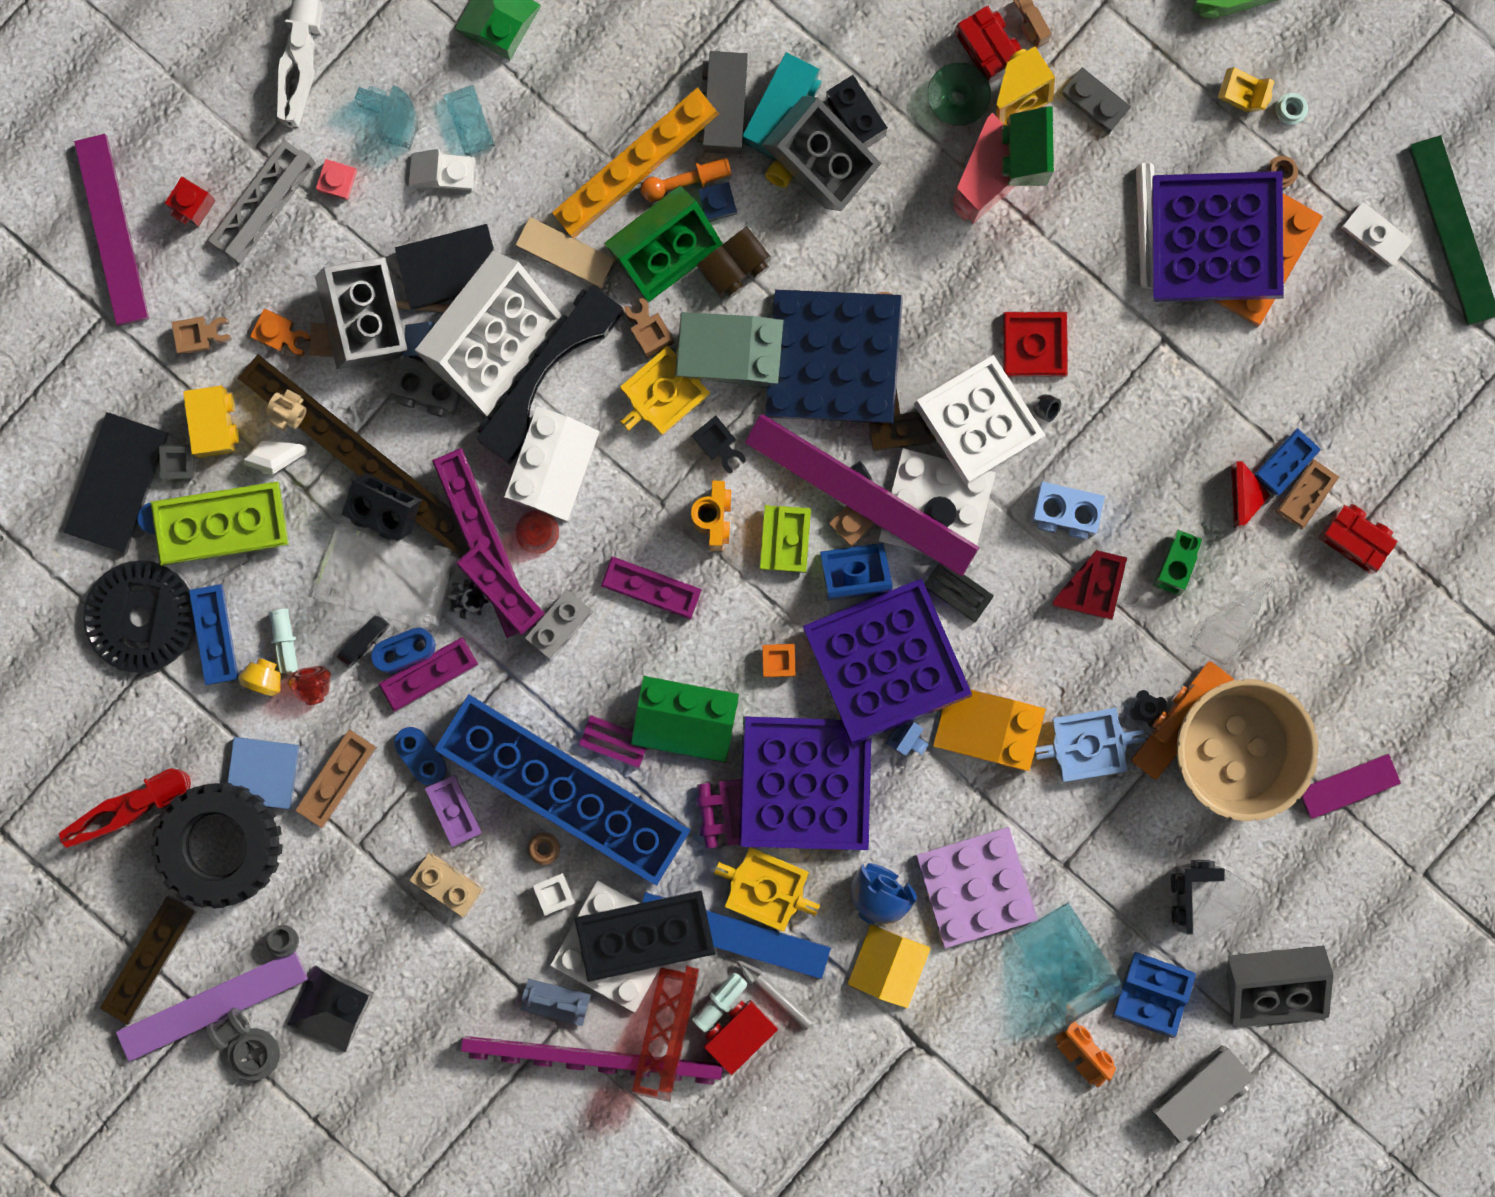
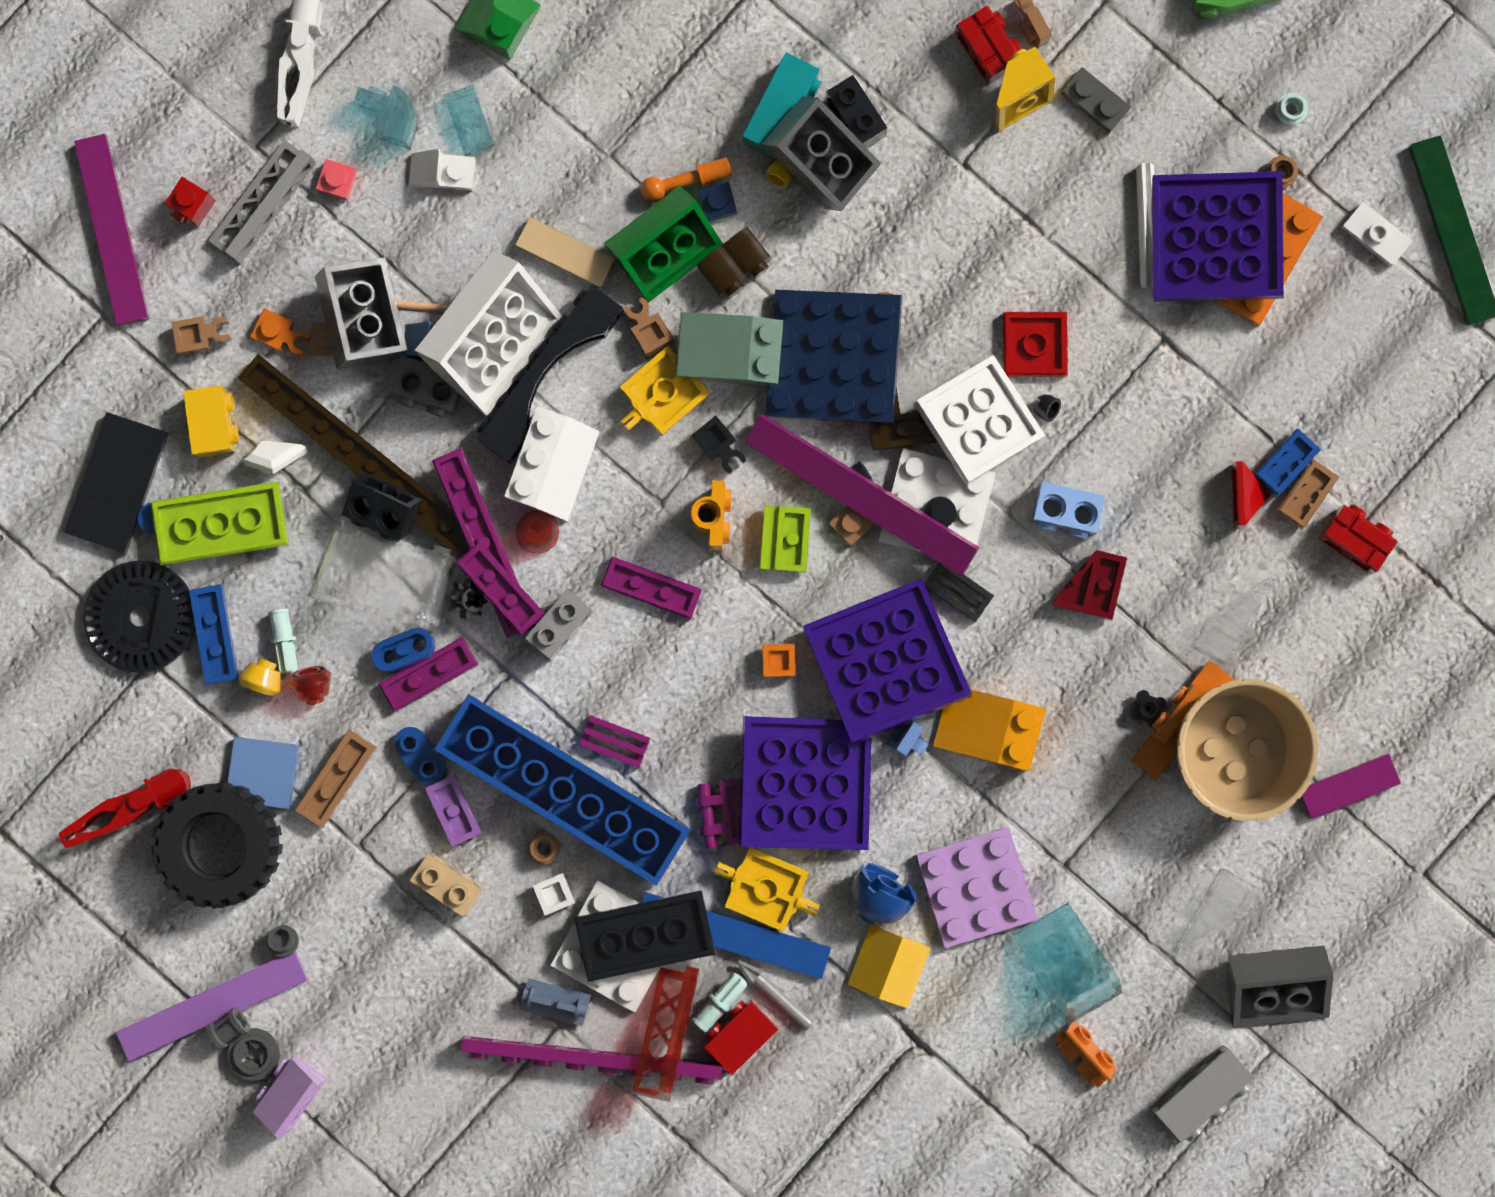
dark brown plate [100,895,197,1025] -> none
dark grey plate [159,445,195,479] -> none
tan gear [266,389,306,432] -> none
black slope [287,965,374,1052] -> none
black beam [336,613,390,669] -> none
black tile [394,224,494,310] -> none
light orange plate [552,88,719,238] -> none
green slope [631,676,739,763] -> none
dark grey brick [698,51,748,155] -> none
blue slope [820,543,893,601] -> none
clear green dish [927,62,991,126] -> none
coral slope [952,113,1016,224] -> none
green slope [1001,106,1054,186] -> none
light blue plate [1035,708,1145,782] -> none
blue slope [1112,952,1196,1038] -> none
green leg [1152,529,1202,596] -> none
black bracket [1170,859,1225,935] -> none
yellow bracket [1217,67,1274,112] -> none
none -> lavender slope [253,1056,328,1139]

